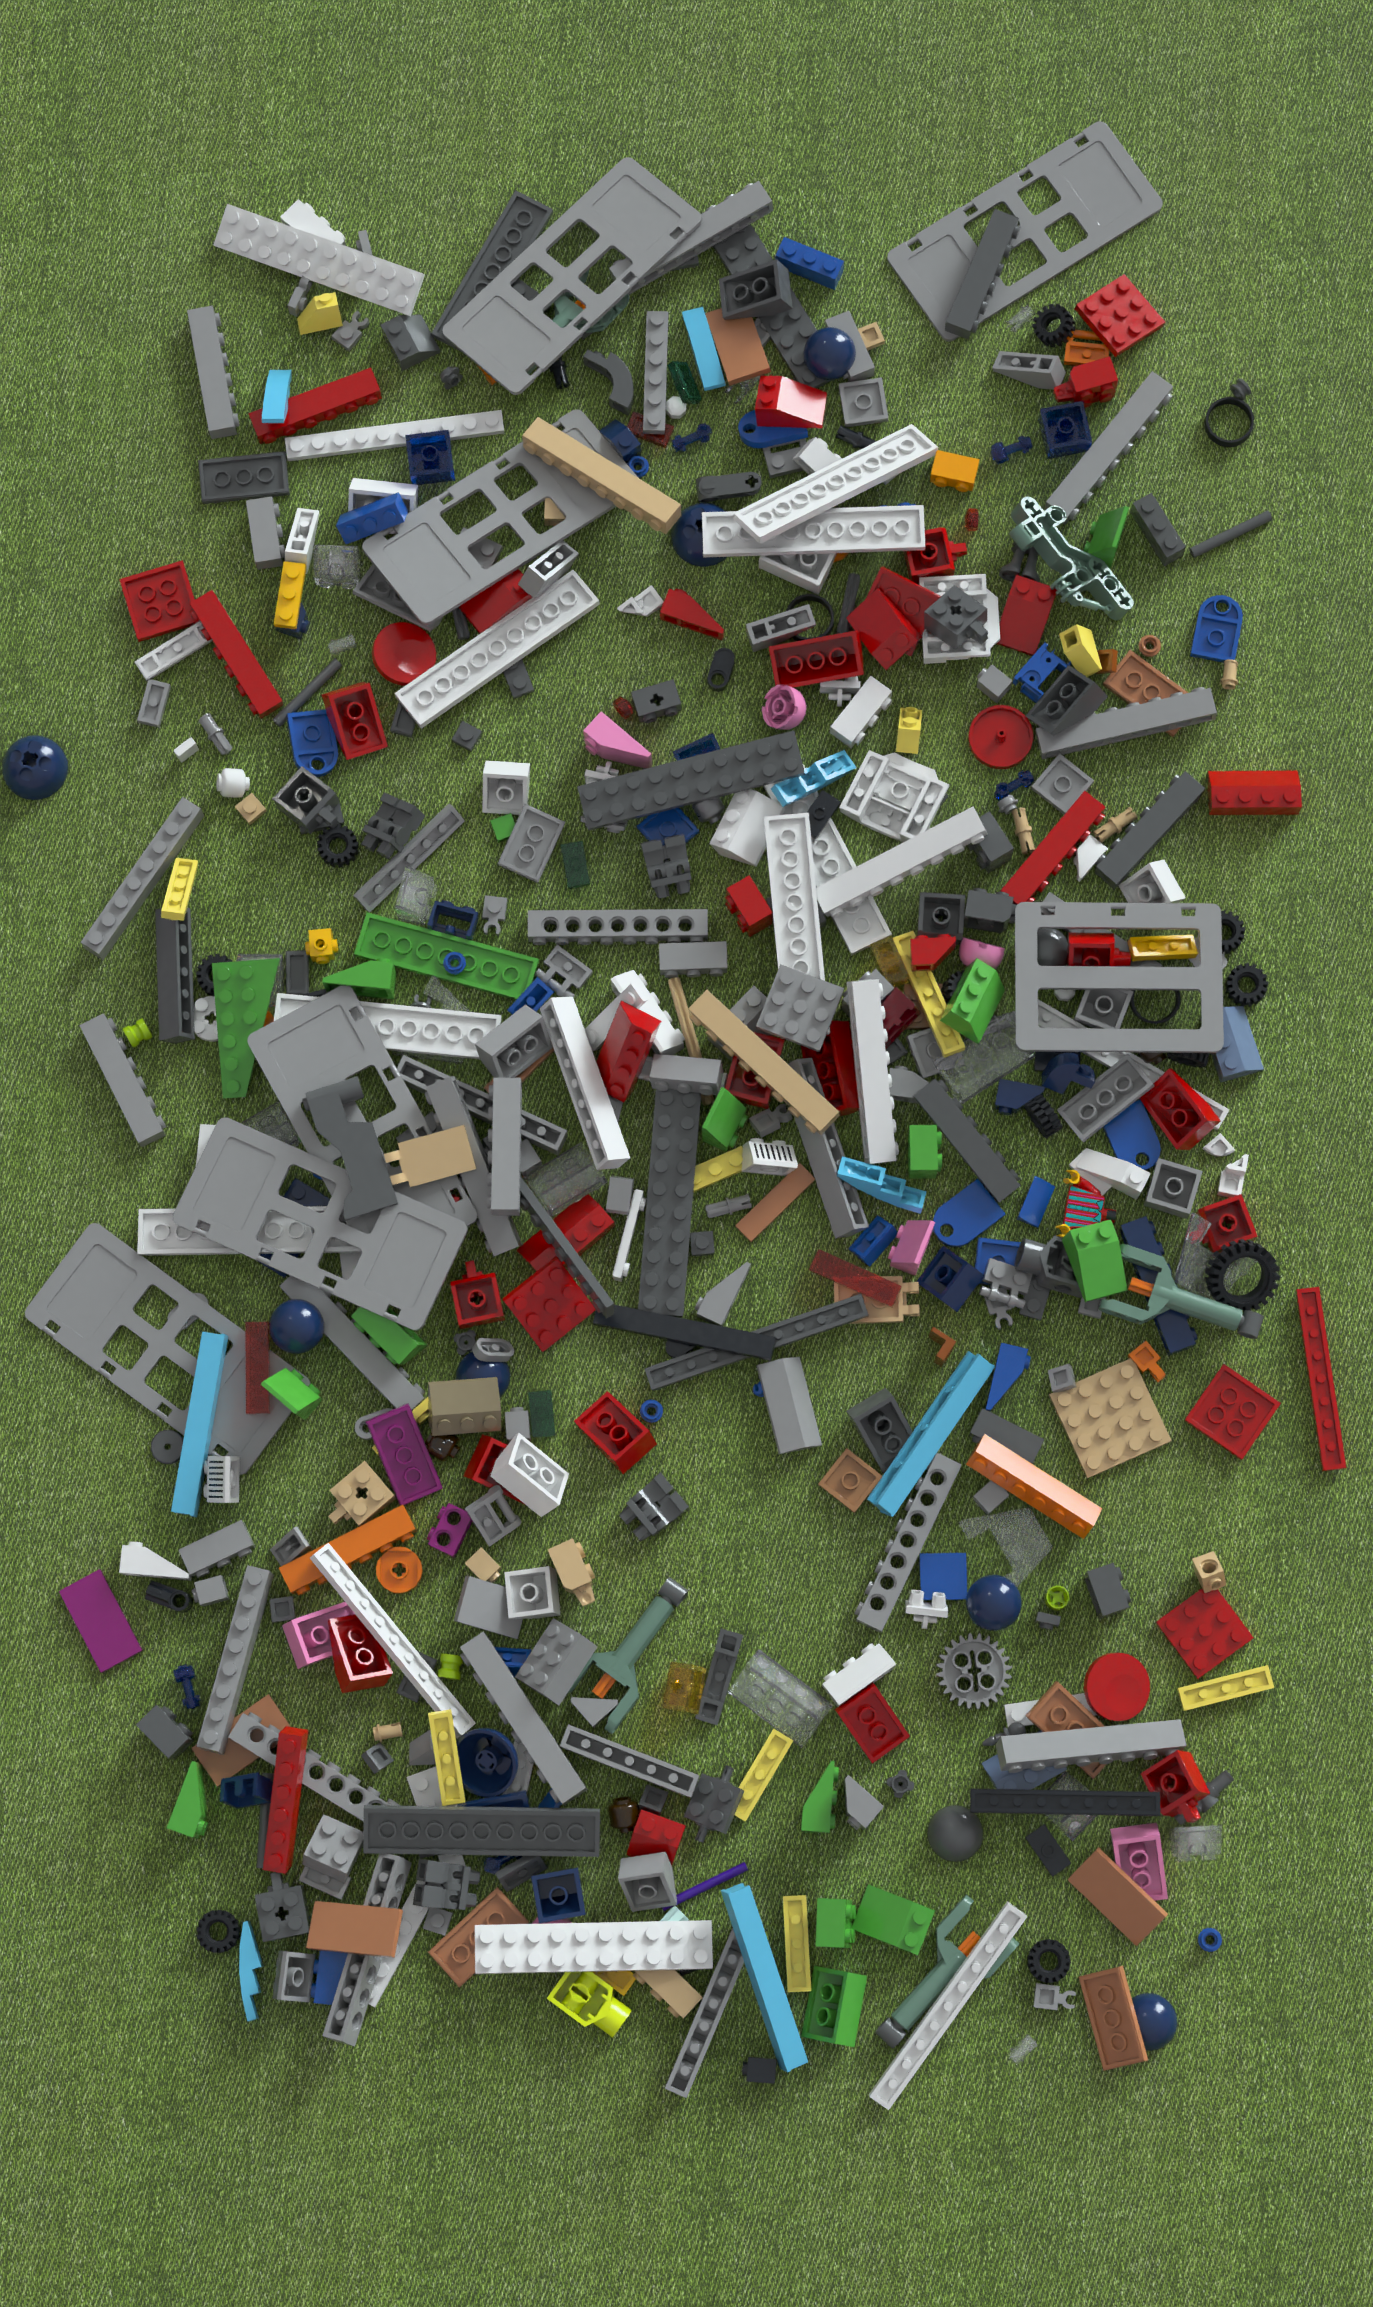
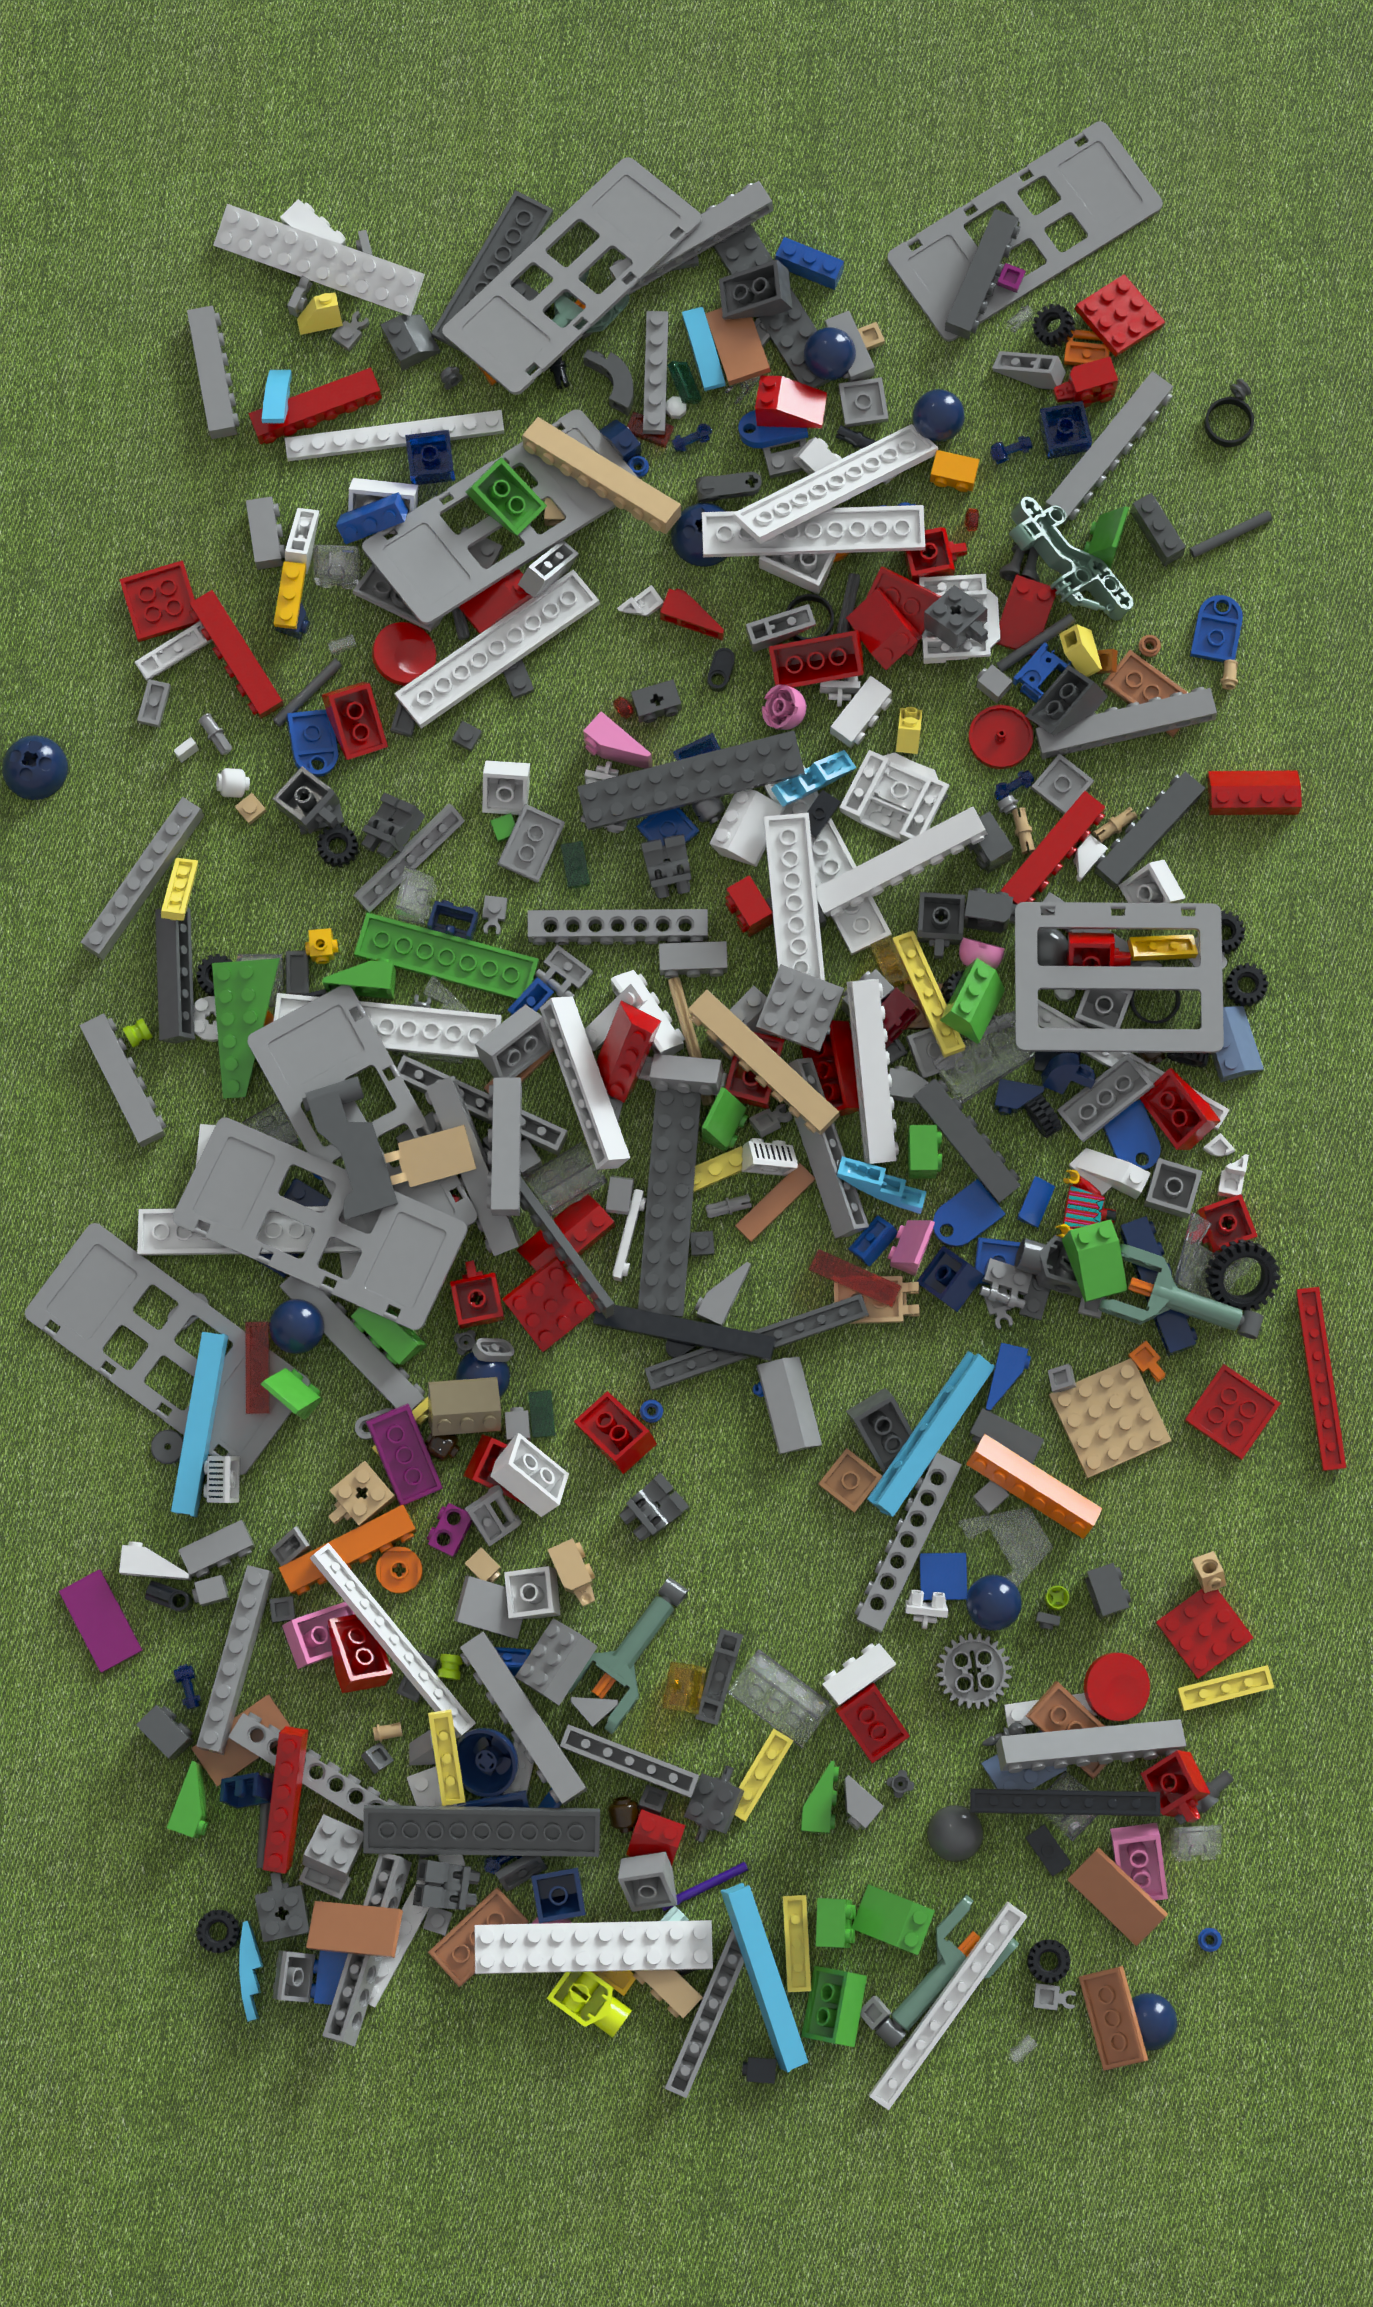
dark grey tile [198,451,290,504] -> none
blue plate [443,952,466,974] -> none
red slope [910,934,956,971] -> none
dark orange panel [929,1327,956,1367] -> none
none -> bright green slope [465,457,547,536]
none -> light grey plate [860,1996,892,2030]
none -> dark blue piece [912,389,965,443]
none -> dark grey piece [996,613,1076,672]
none -> magenta plate [997,263,1026,293]

